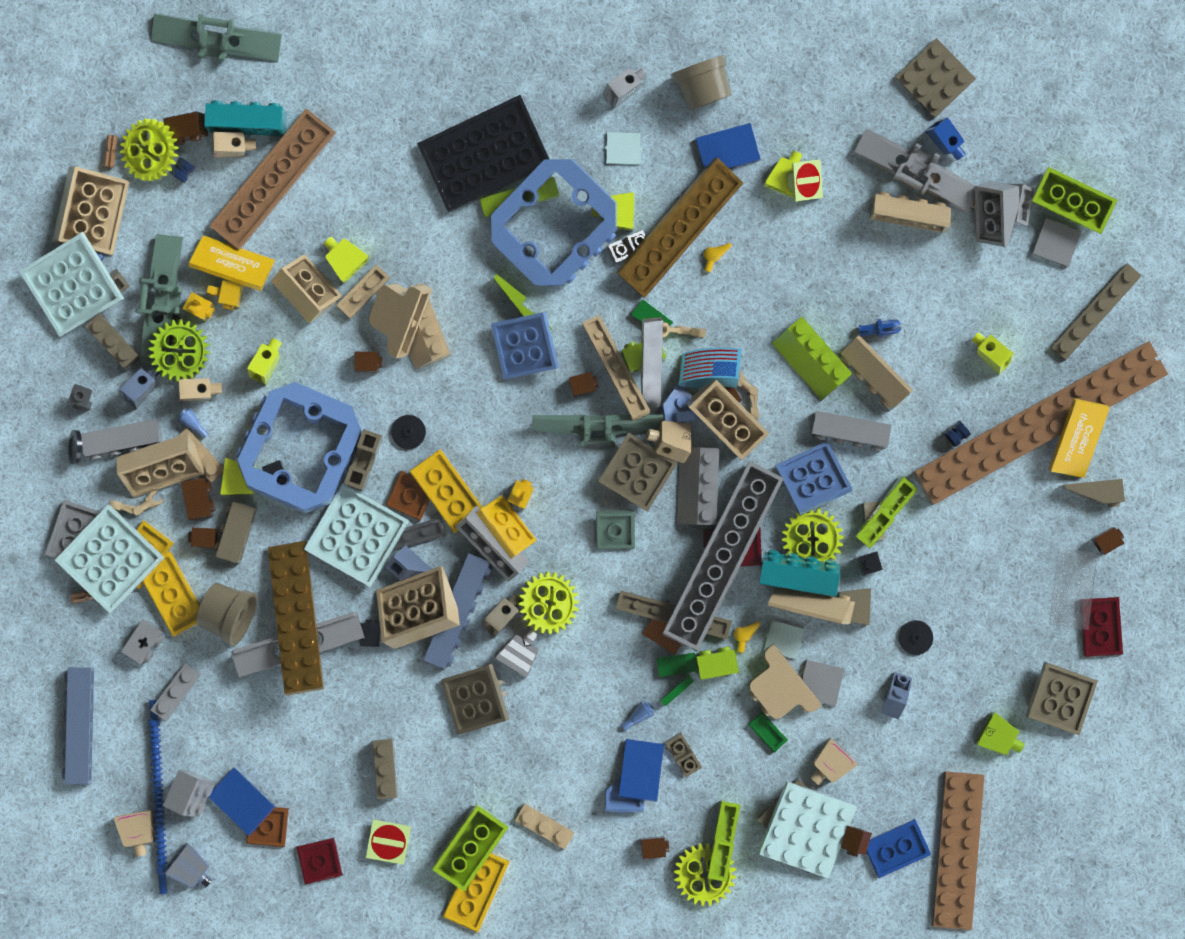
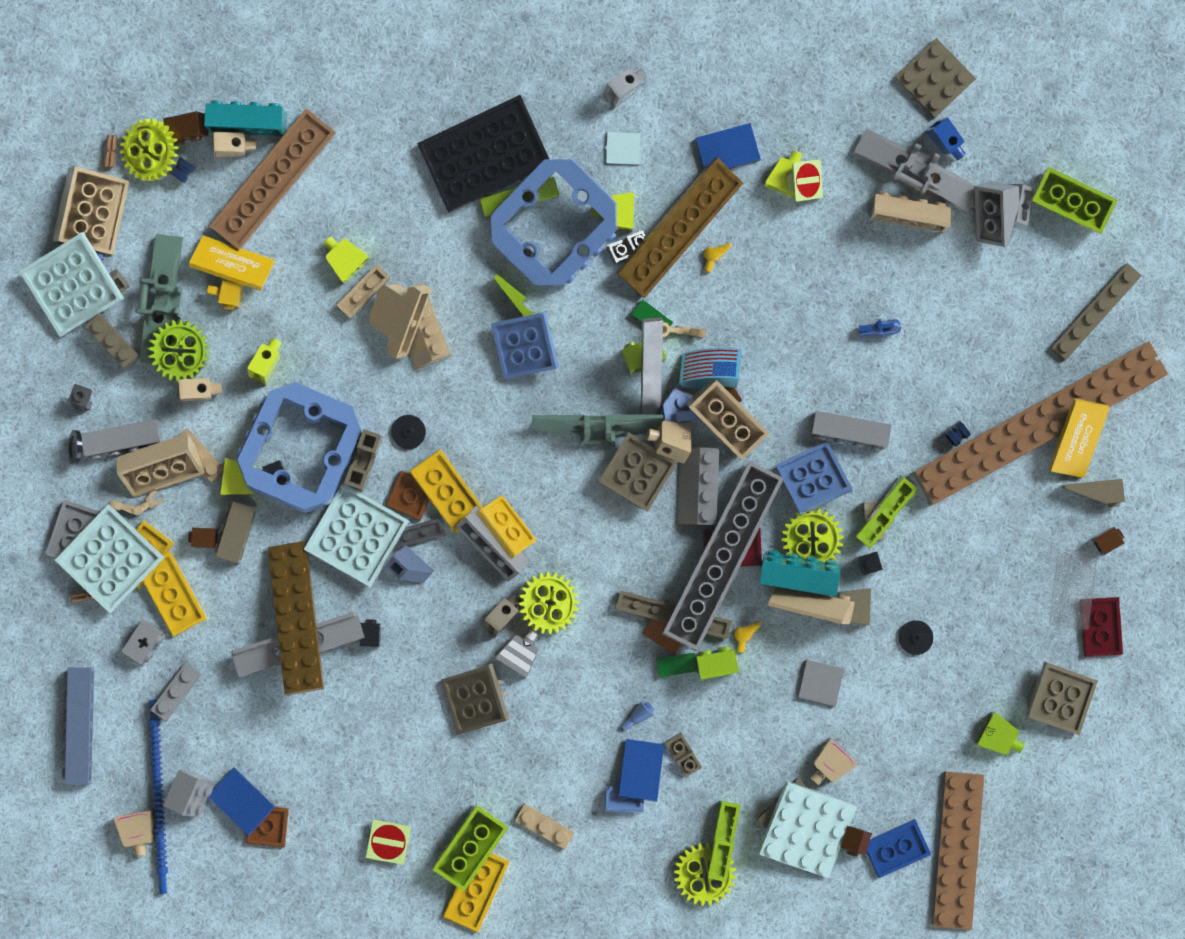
sand blue torso [120,365,161,409] -> none
sand green piece [151,13,282,62] -> none
sand blue torso [163,843,213,888] -> none
medium blue cone [177,408,209,439] -> none
reddish brown brick [181,478,216,520] -> none
yellow brick [183,292,215,321] -> none
dark tan piece [196,583,258,647] -> none
tan slope [272,254,343,324] -> none
dark red tile [296,837,343,884] -> none
reddish brown brick [354,351,383,373] -> none
dark tan arch [373,738,398,799] -> none
tan slope [376,566,460,649] -> none
sand blue brick [423,553,492,669] -> none
yellow brick [507,479,534,509] -> none
reddish brown brick [569,372,598,397] -> none
tan plate [582,315,650,421] -> none
sand green tile [596,510,635,549] -> none
reddish brown brick [641,836,670,859] -> none
green tile [660,675,694,706] -> none
dark tan piece [670,55,732,111] -> none
tan piece [737,371,759,420] -> none
green tile [748,711,788,753] -> none
tan brick [749,643,822,719] -> none
light aqua piece [764,620,804,659] -> none
lime slope [771,316,852,401] -> none
tan slope [839,336,913,409] -> none
sand blue slope [881,672,912,720] -> none
neon yellow torso [971,332,1014,375] -> none
light grey tile [1032,218,1082,268] -> none

